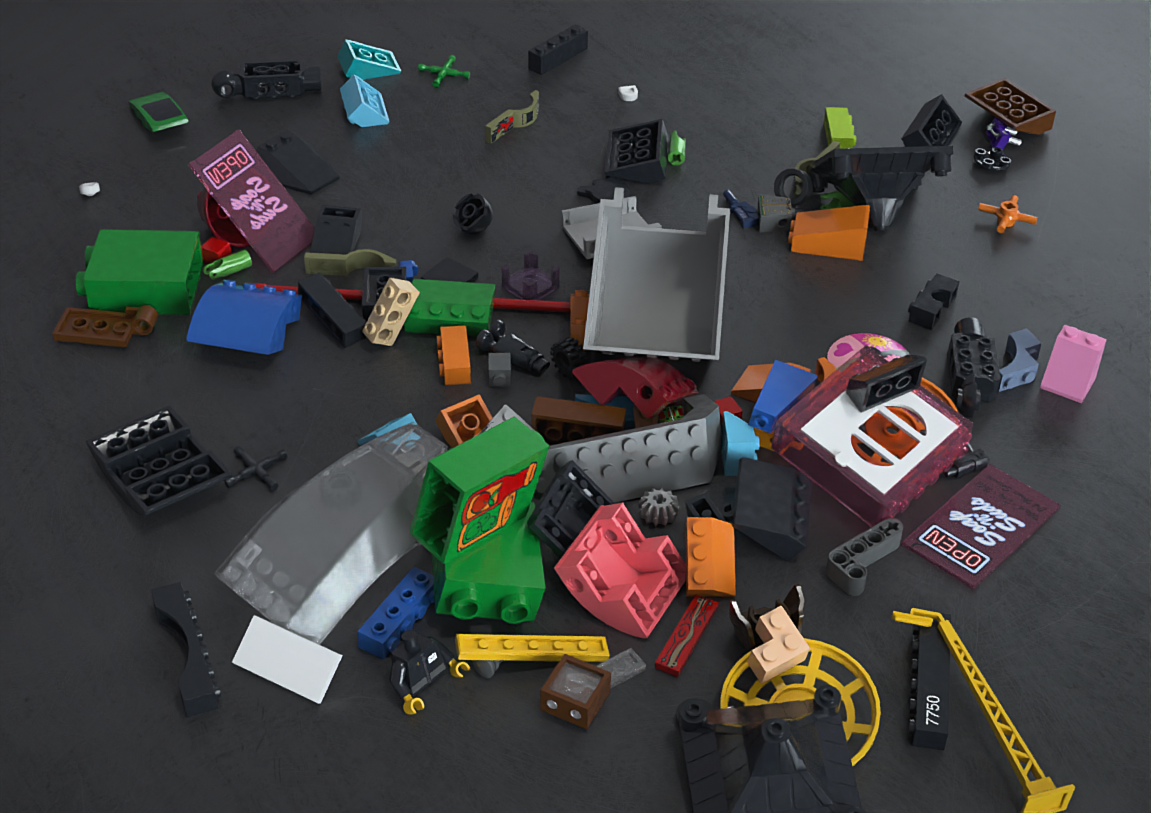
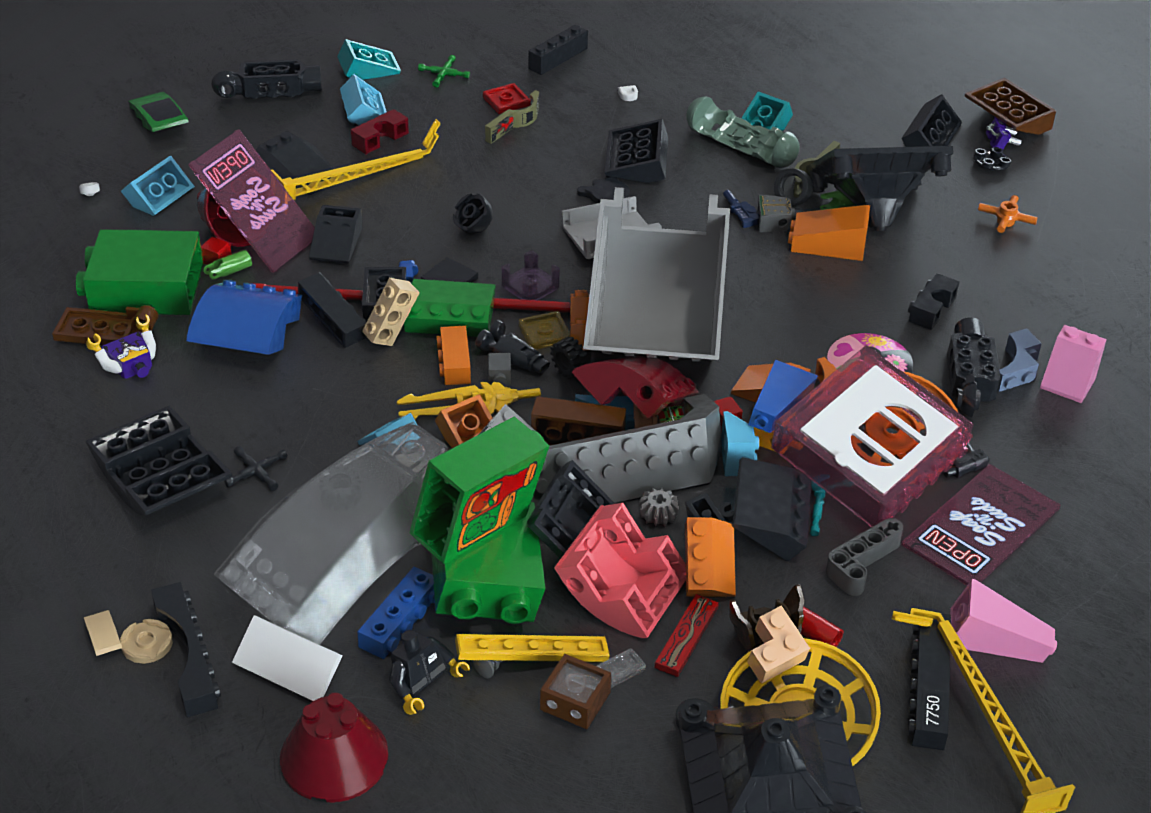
olive piece [304,249,396,276] -> none
bright green piece [668,130,686,166] -> none
lime brick [824,107,856,149] -> none
black slope [846,354,927,413] -> none
none -> tan slope [84,610,122,656]
none -> torso [86,315,156,378]
none -> tan tile [120,619,173,664]
none -> medium azure slope [121,155,195,216]
none -> yellow piece [270,119,441,215]
none -> dark red cone [280,693,389,803]
none -> dark red arch [350,109,409,154]
none -> yellow sword [397,382,541,420]
none -> red tile [483,83,531,114]
none -> clear yellow tile [519,311,570,350]
none -> sand green piece [686,96,800,168]
none -> teal slope [742,92,793,131]
none -> red pin [801,607,844,647]
none -> teal piece [810,472,832,536]
none -> bright pink slope [950,579,1057,663]

